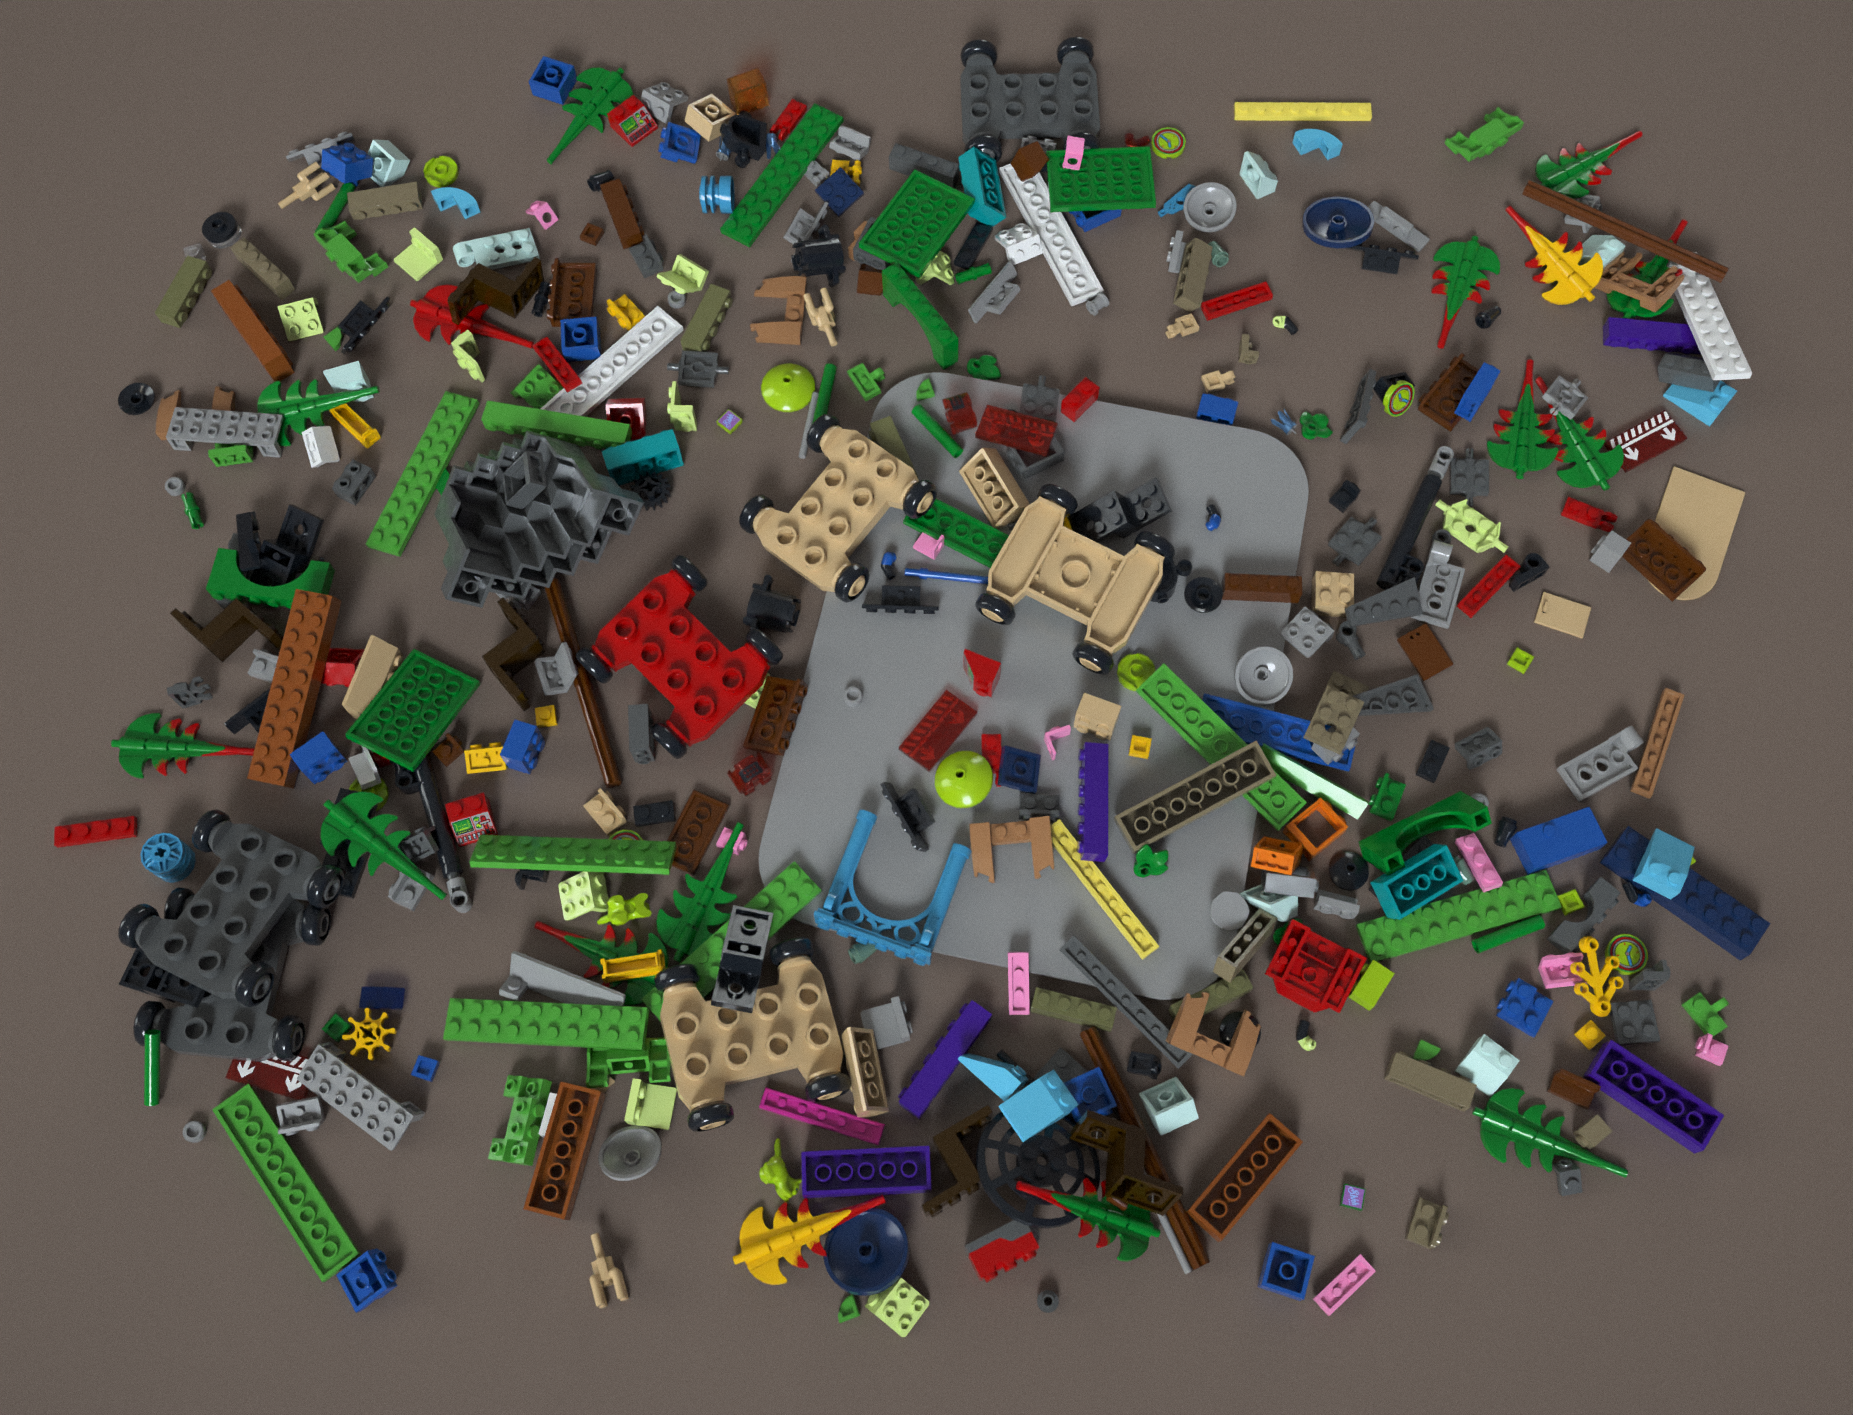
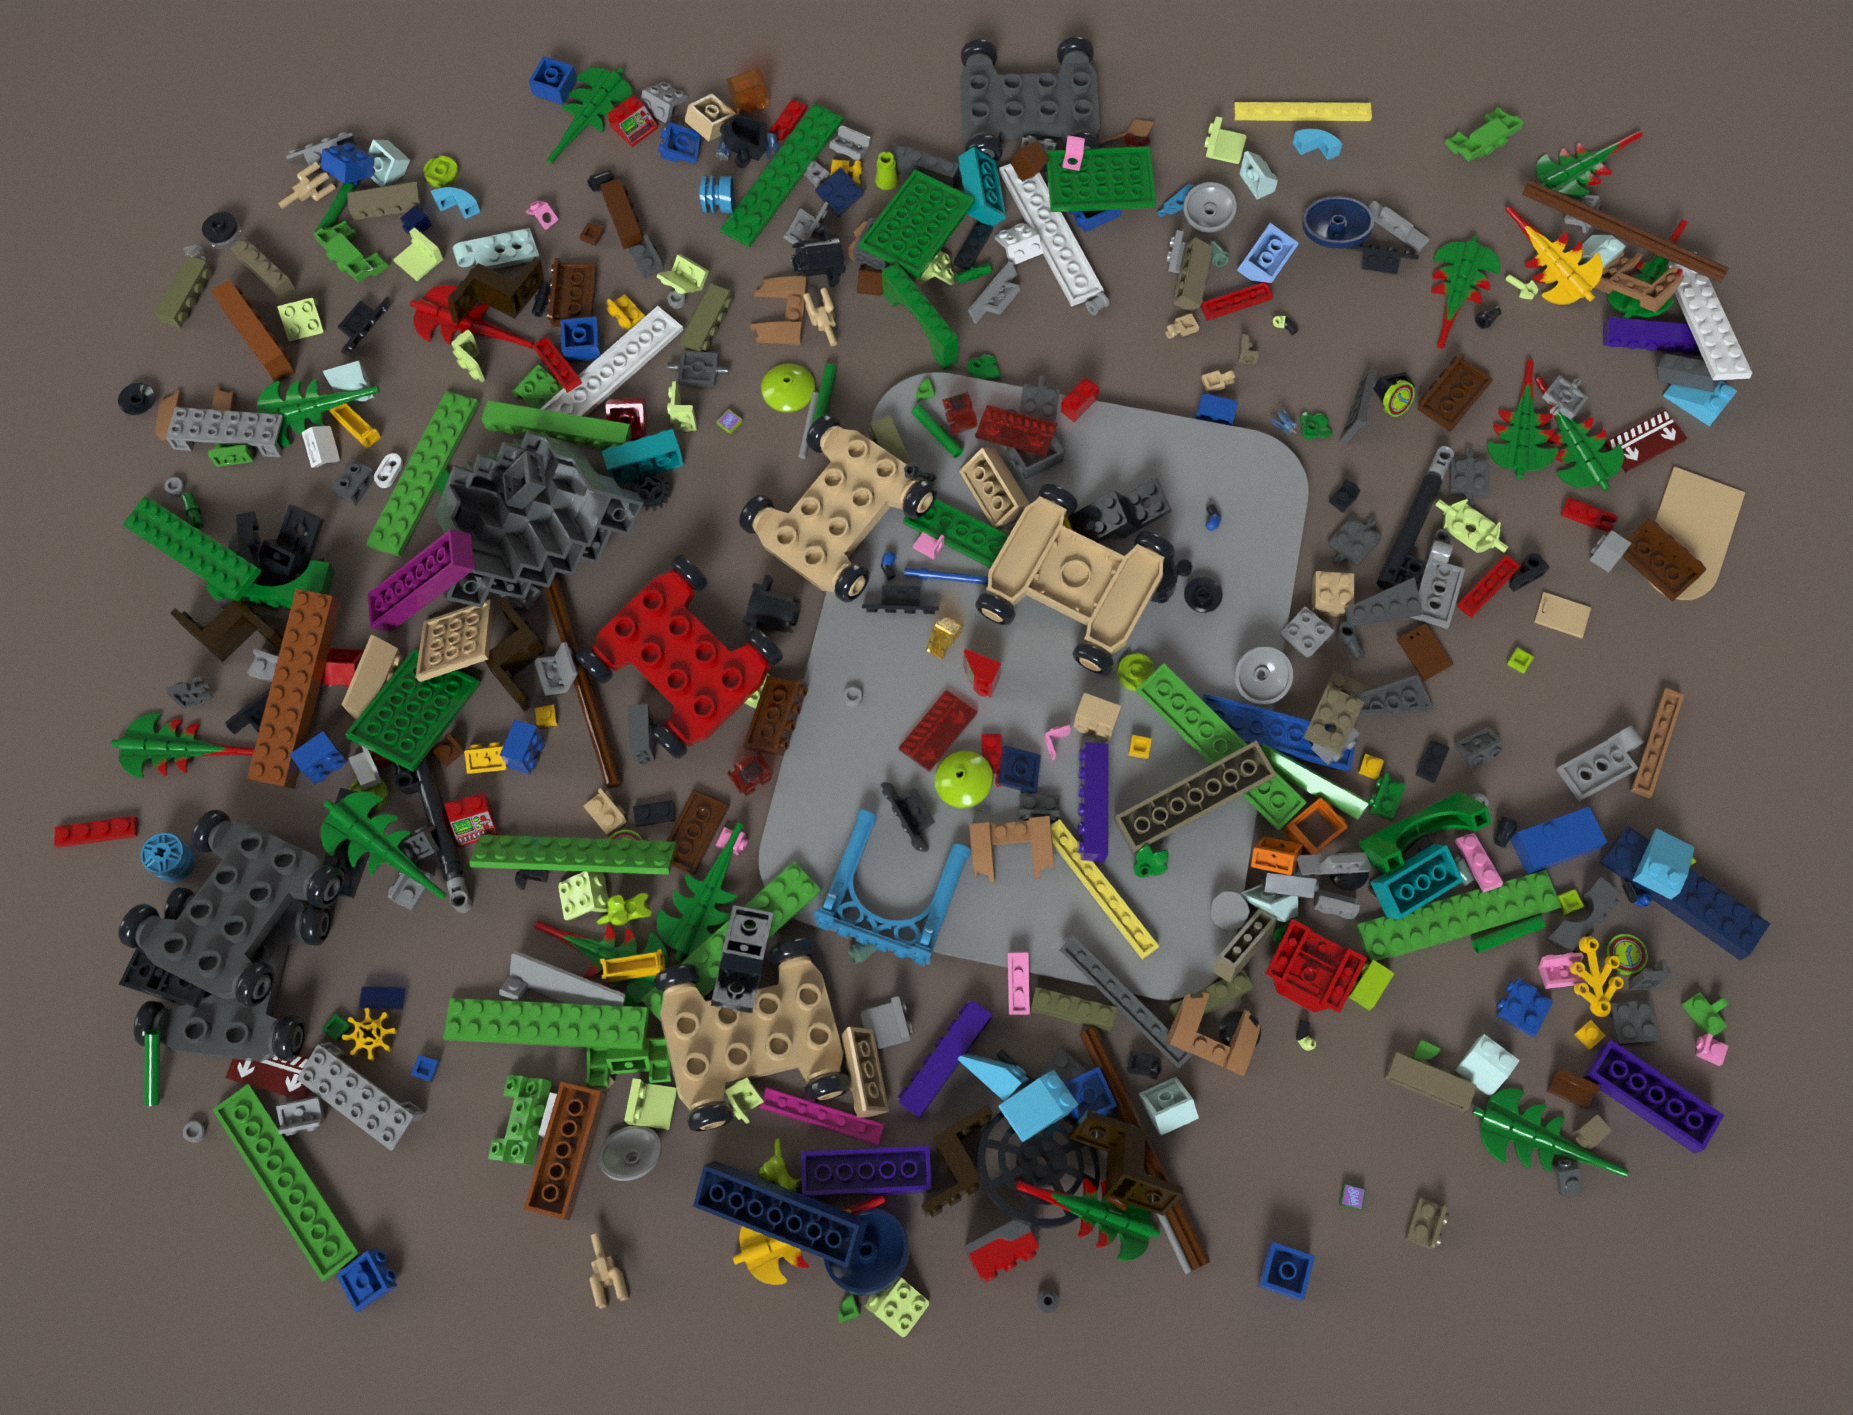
bright green tile [324,327,343,352] -> none
bright green plate [847,363,885,402] -> none
tile [1151,127,1186,159] -> none
dark orange brick [1186,1113,1303,1243] -> none
reddish brown brick [1222,573,1302,603] -> none
bright pink plate [1313,1254,1376,1316] -> none
blue window [1454,362,1500,422] -> none
none -> green plate [122,496,261,602]
none -> magenta brick [368,529,475,632]
none -> white plate [374,453,403,488]
none -> clear blue brick [400,205,432,235]
none -> tan plate [416,599,494,682]
none -> dark blue brick [693,1161,868,1268]
none -> yellowish green bracket [725,1078,764,1124]
none -> lime plant [875,152,899,190]
none -> black piece [904,462,937,482]
none -> clear yellow pin [926,616,964,660]
none -> medium nougat piece [1100,119,1155,145]
none -> yellowish green bracket [1204,117,1246,164]
none -> light blue slope [1237,223,1299,283]
none -> light grey bracket [1297,852,1372,876]
none -> yellow plate [1358,754,1384,780]
none -> yellowish green bar [1506,274,1538,299]

